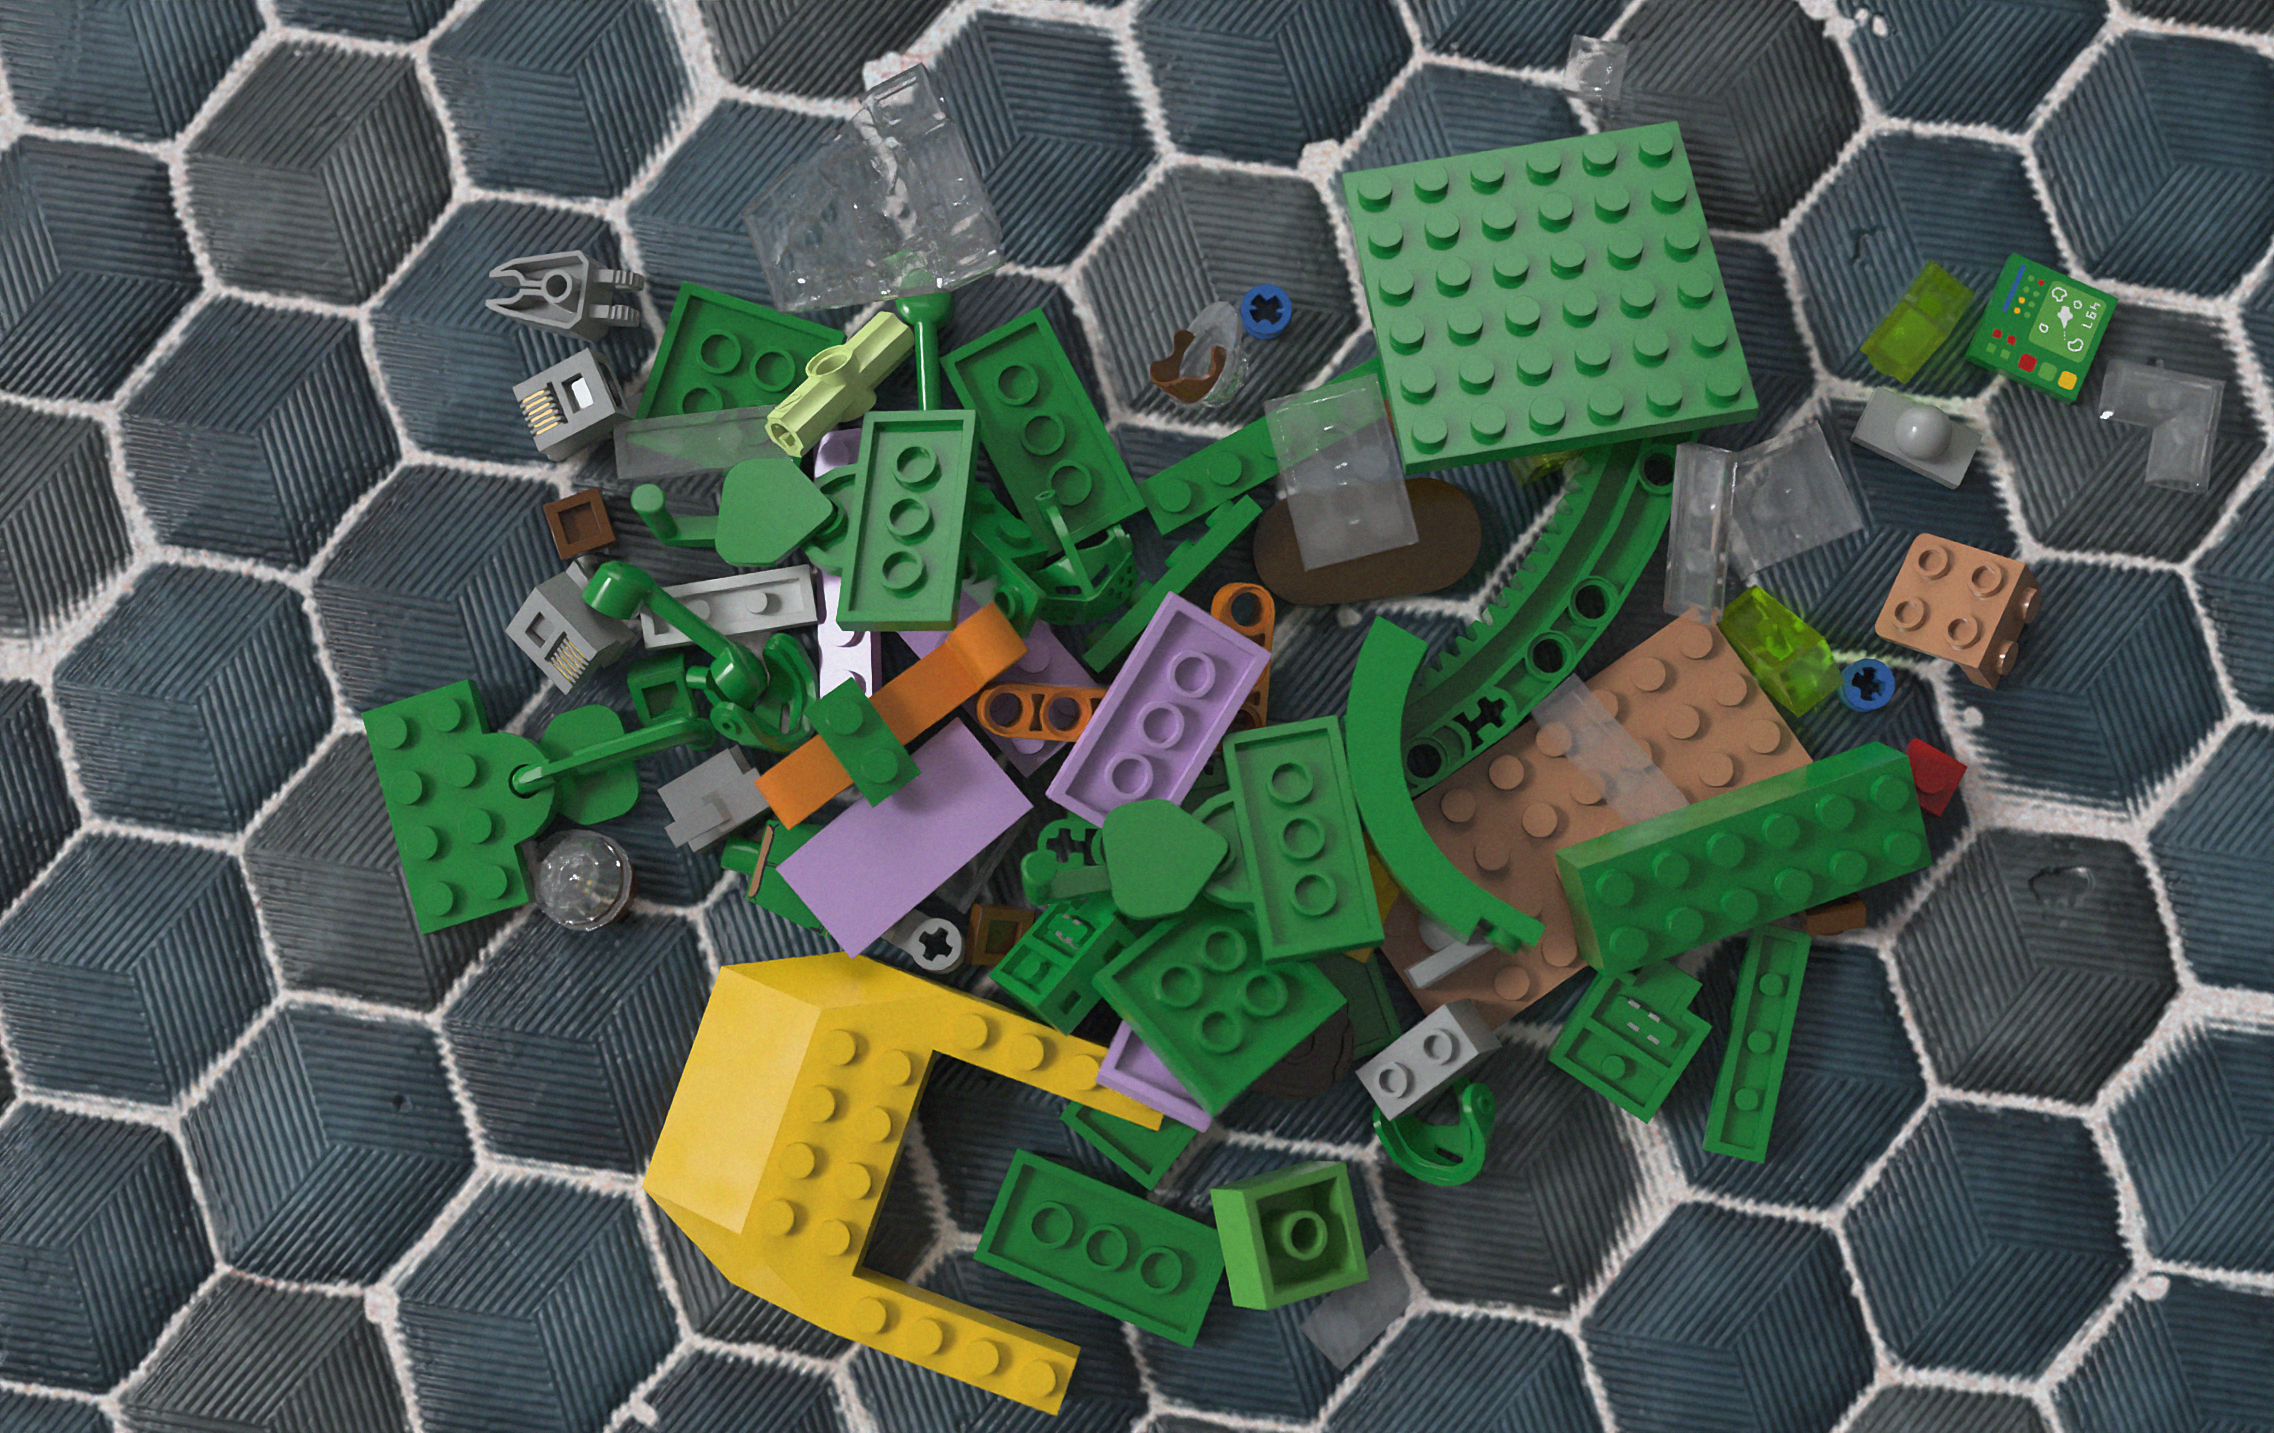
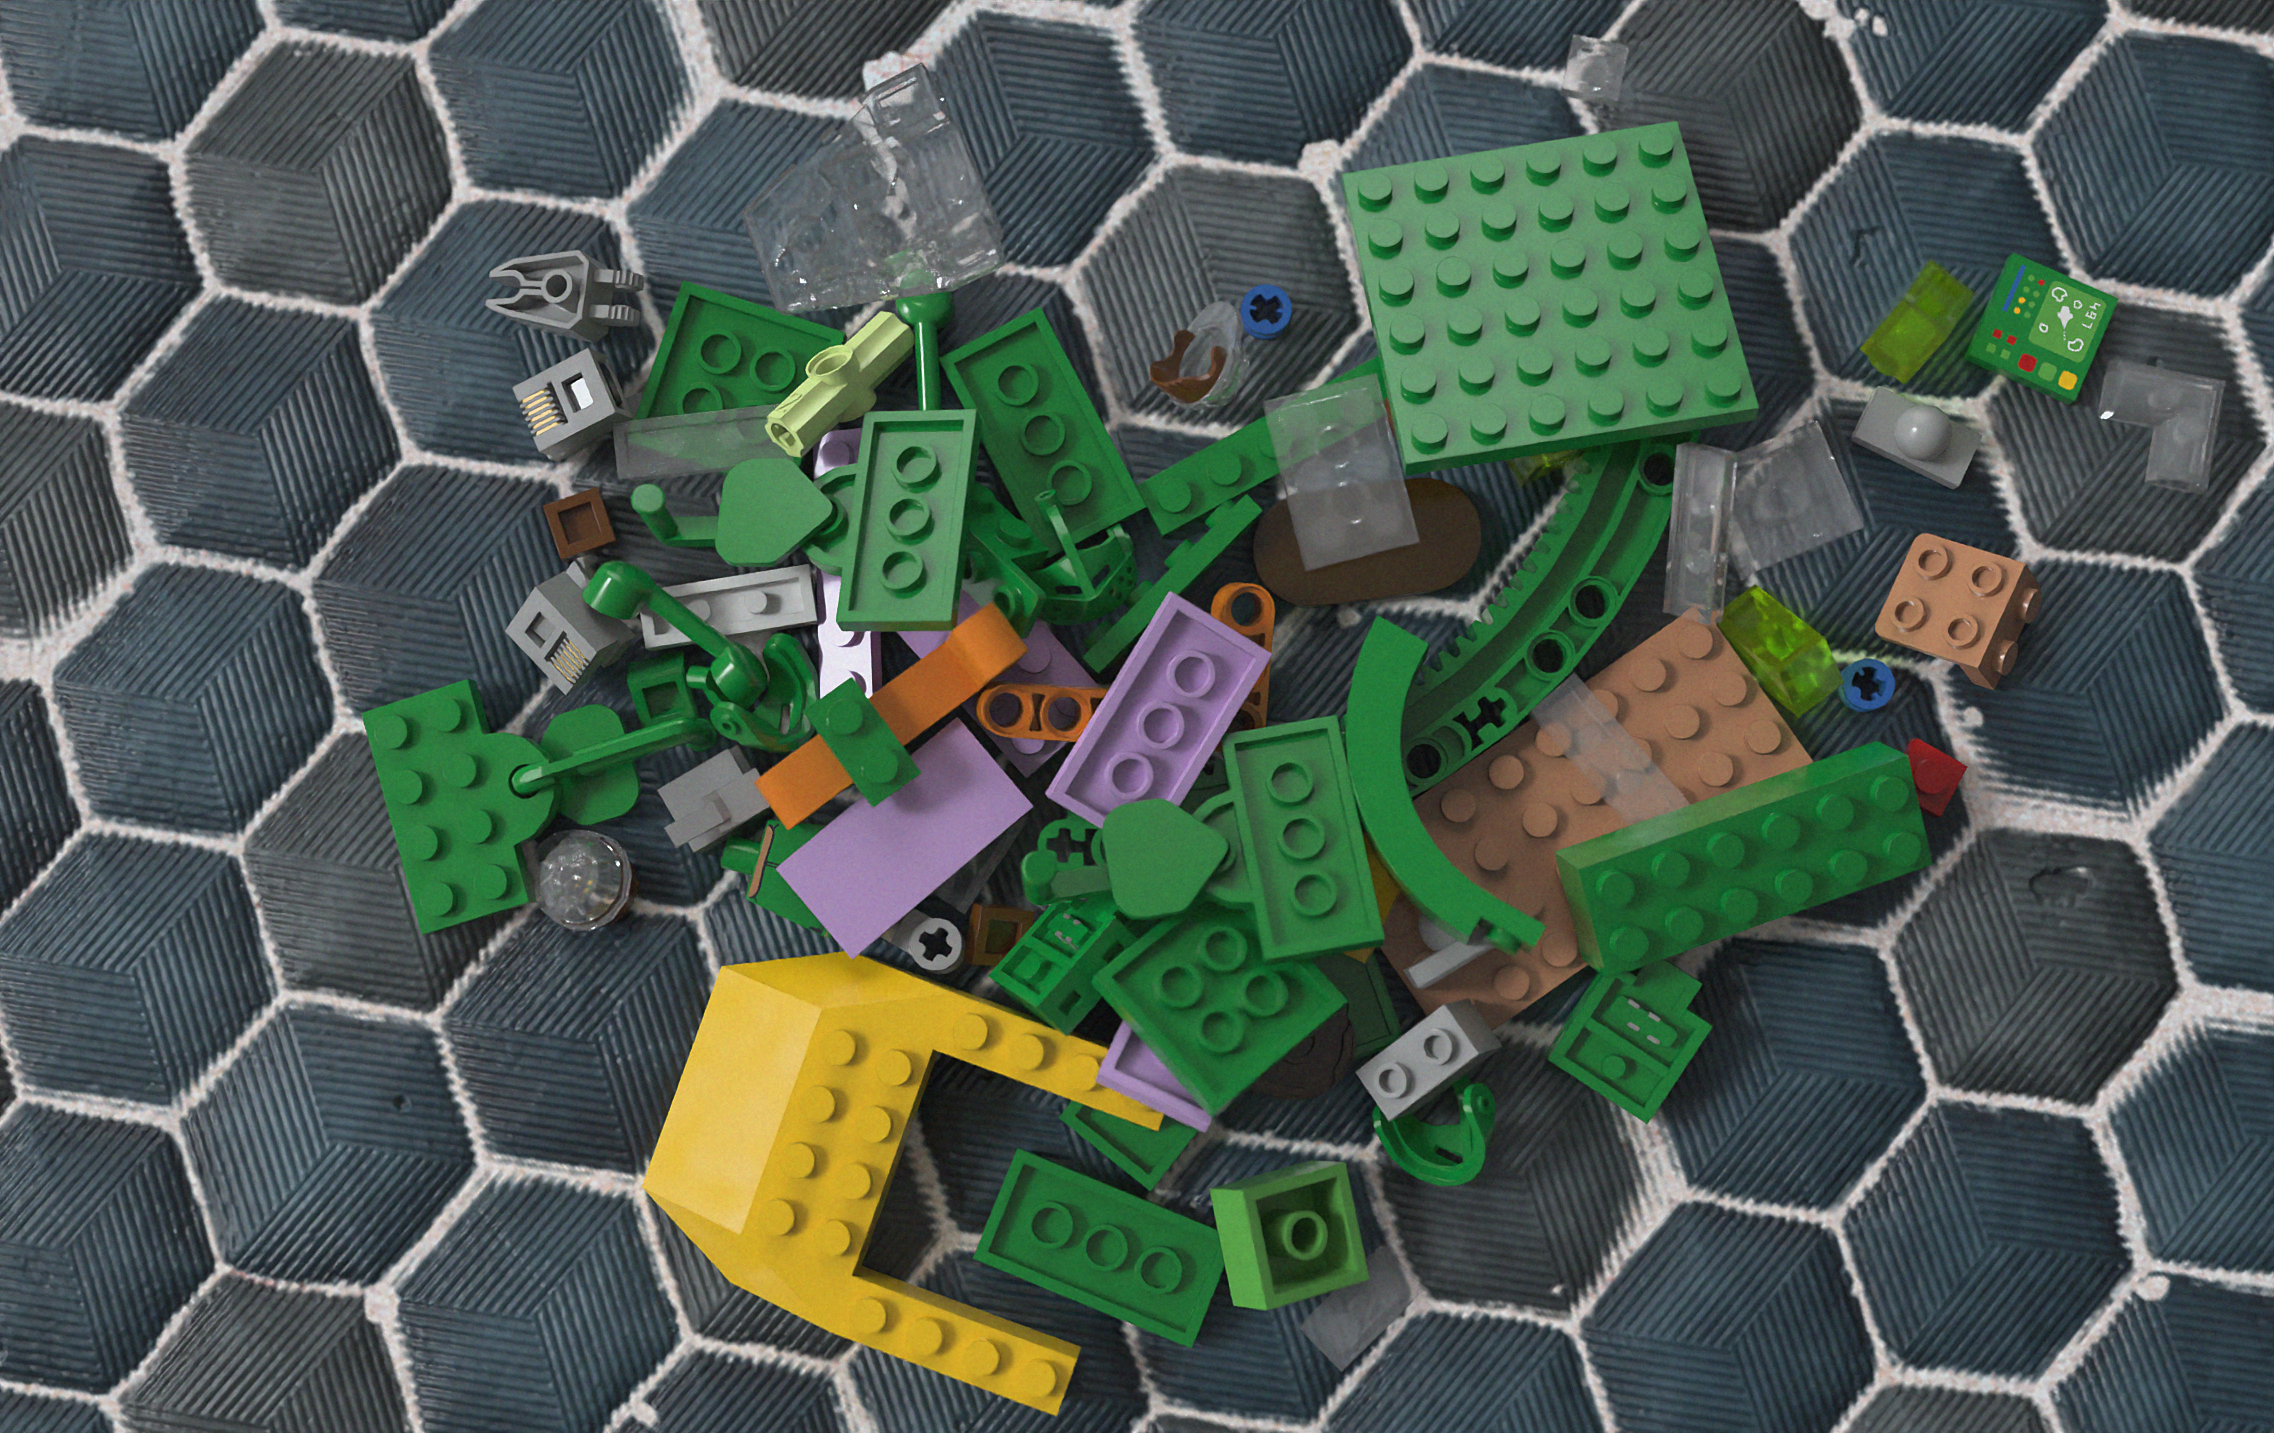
green plate [1702,923,1812,1164] -> none
reddish brown plate [1796,892,1866,936] -> none

